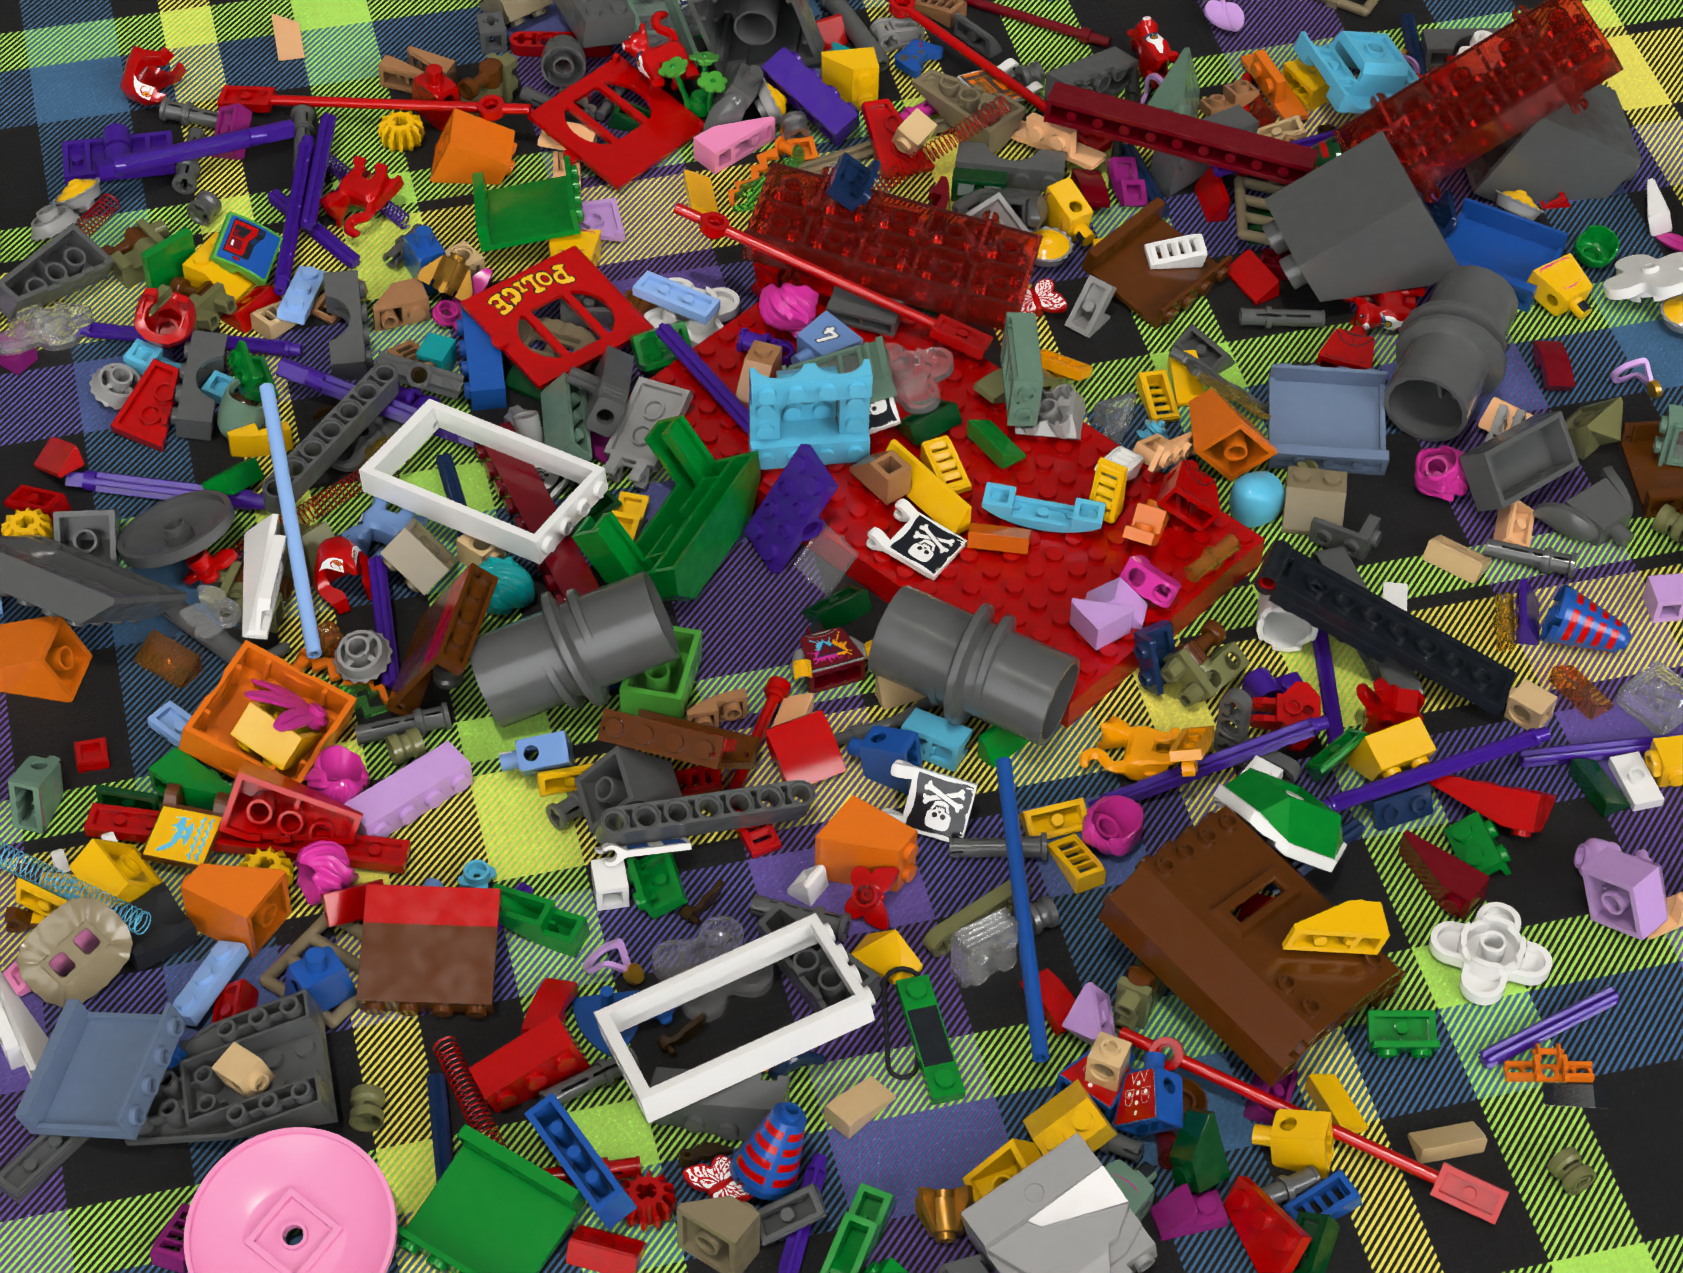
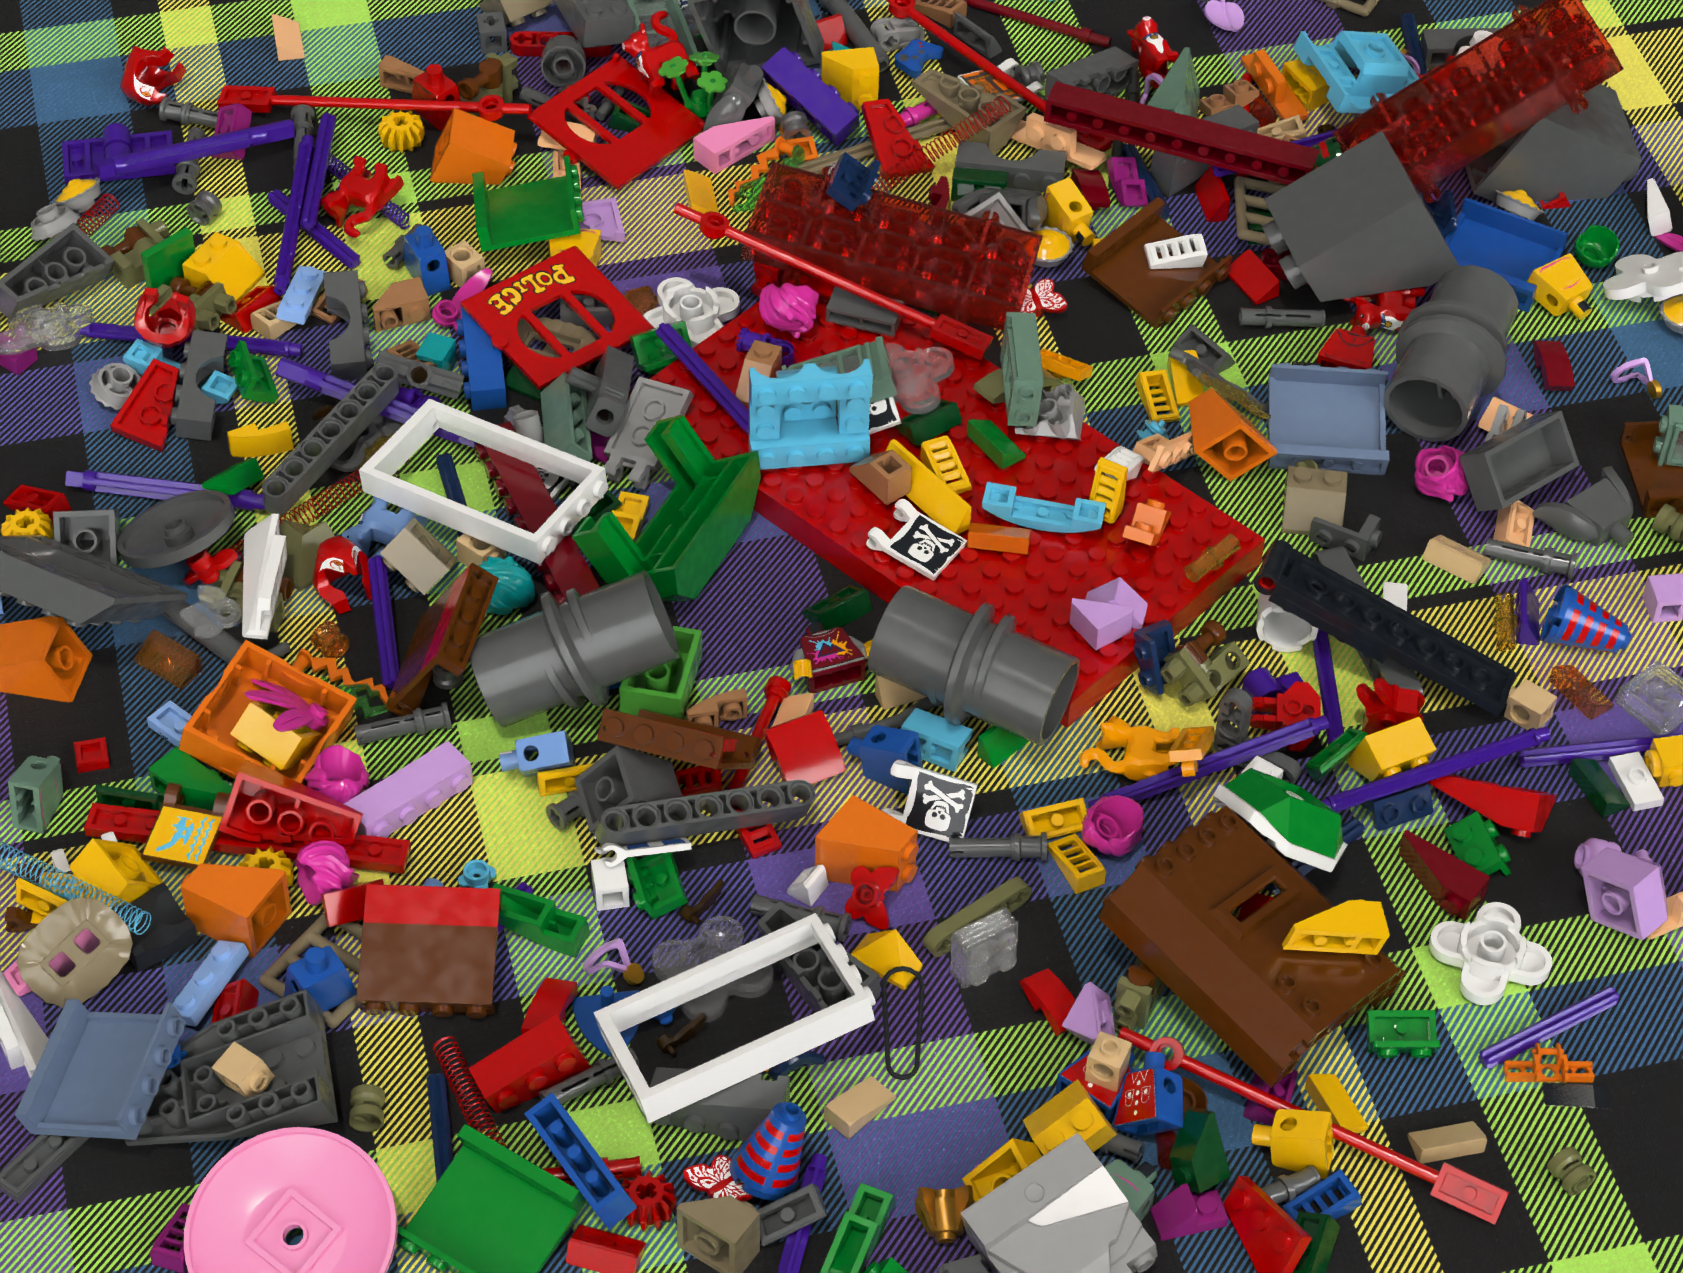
red slope [33,436,85,478] -> none
slope [209,211,283,286] -> none
sand green piece [217,378,265,439] -> none
light blue piece [259,383,322,659] -> none
light grey piece [333,630,393,684] -> none
olive wheel [385,726,426,766] -> none
medium nougat slope [407,46,458,83] -> none
pearl gold brick [417,252,473,301] -> none
light blue plate [632,270,720,325] -> none
dark brown piece [678,1142,733,1171] -> none
dark purple plate [744,444,839,573] -> none
medium blue torso [791,310,863,365] -> none
clear piece [794,523,859,595] -> none
tan brick [891,108,937,158] -> none
green plate [895,974,966,1105] -> none
blue piece [996,757,1050,1063] -> none
flat silver wheel [1030,895,1060,935] -> none
light grey slope [1065,275,1117,338] -> none
clear slope [1093,392,1137,445] -> none
dark pink leg [1119,555,1181,608] -> none
red torso [1157,460,1221,532] -> none
medium azure piece [1229,471,1285,528] -> none
olive slope [1565,396,1623,460] -> none

